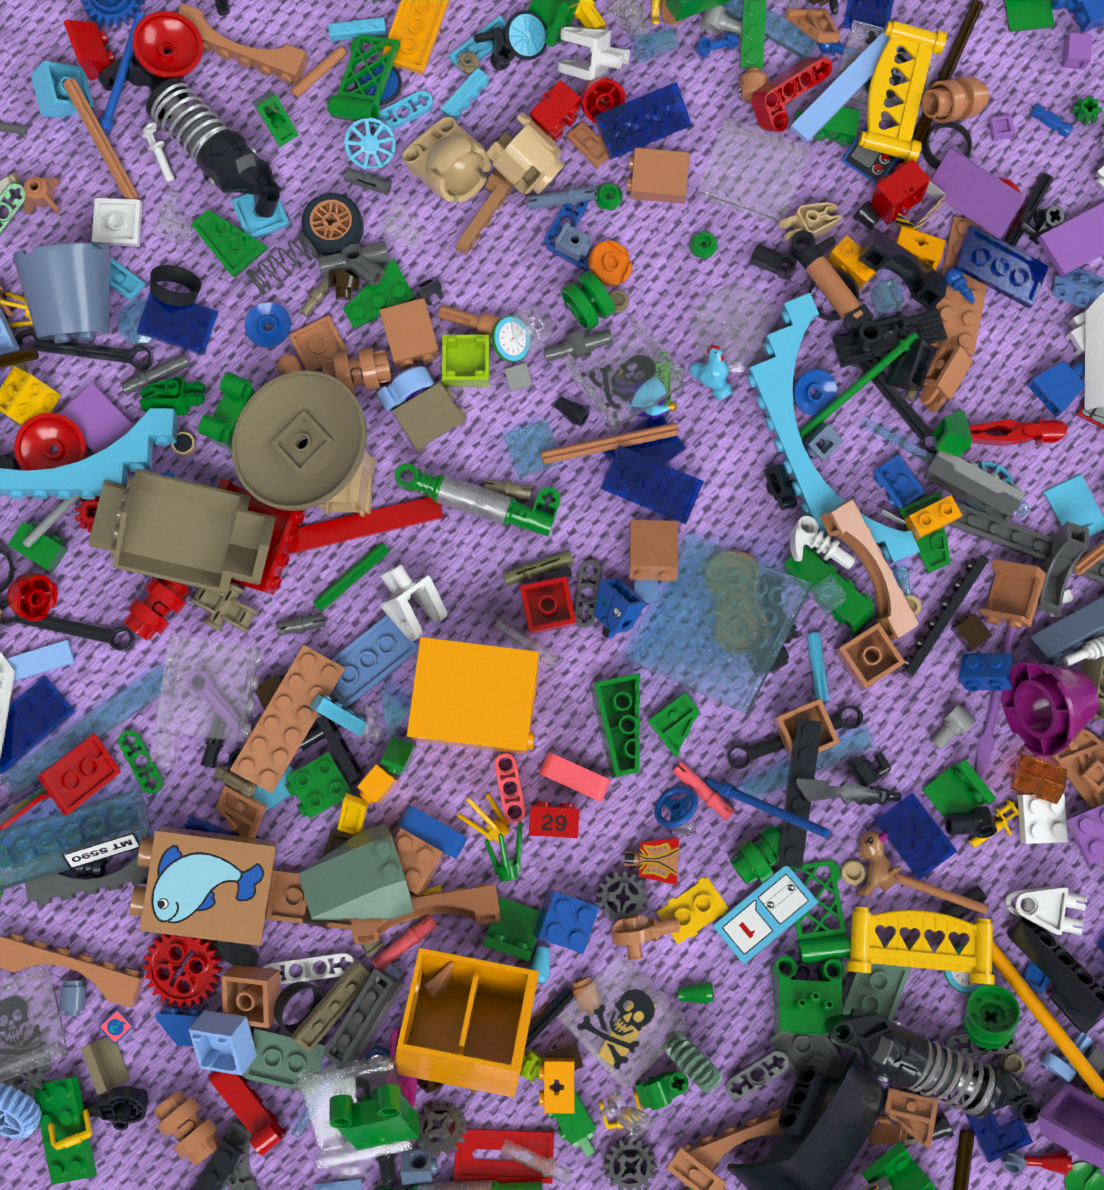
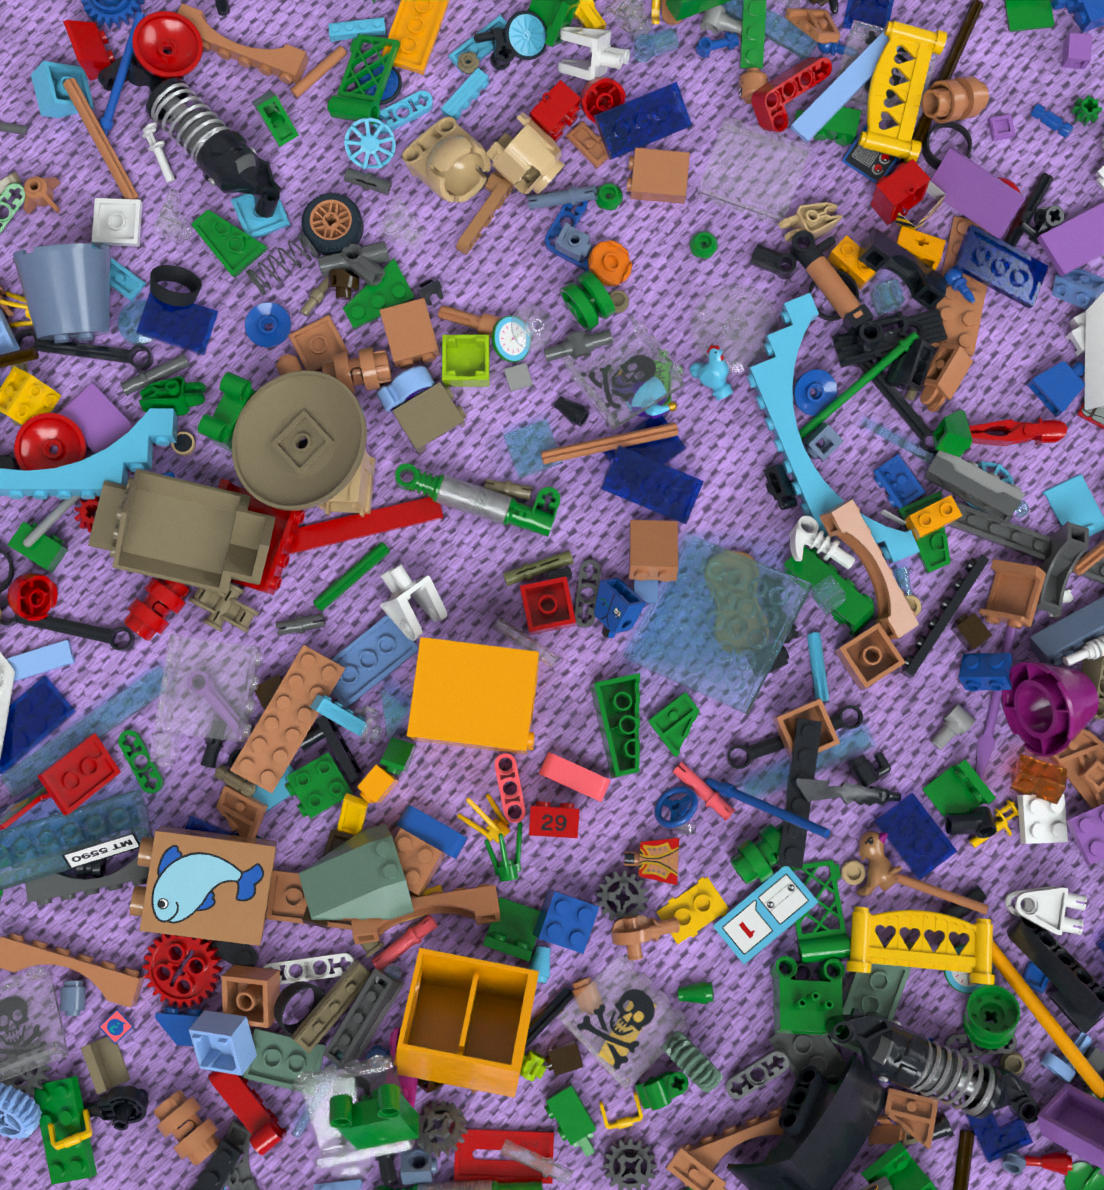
nougat piece [423,962,454,999] -> none
light orange brick [539,1058,574,1113] -> none
clear animal [601,1088,656,1142] -> none
black piece [852,201,881,230] -> none

